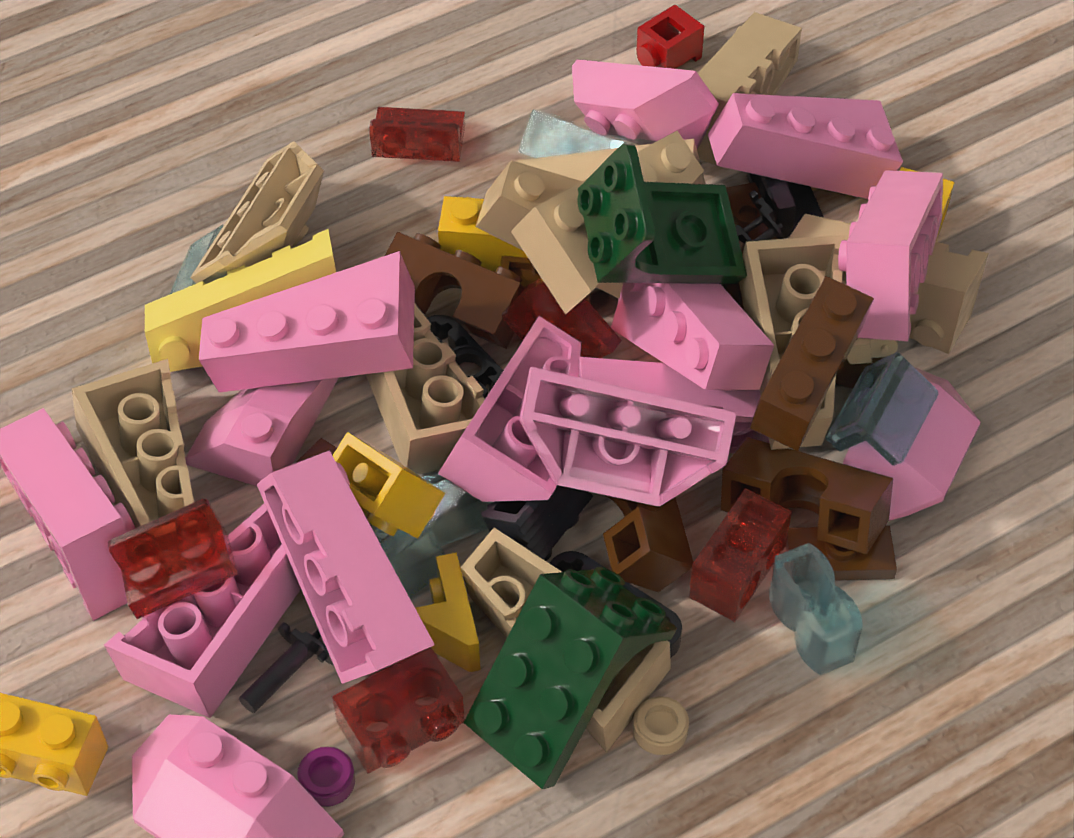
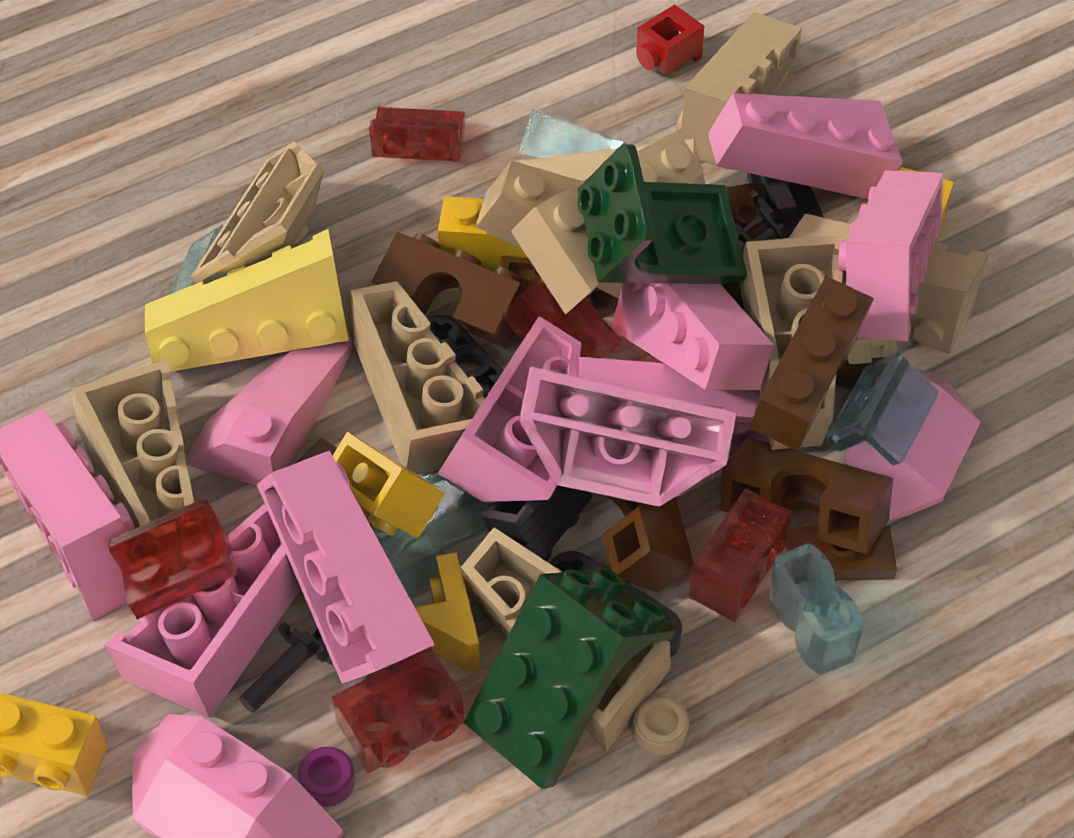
bright pink wedge [199,251,415,392] -> none
bright pink wedge [572,60,719,149] -> none

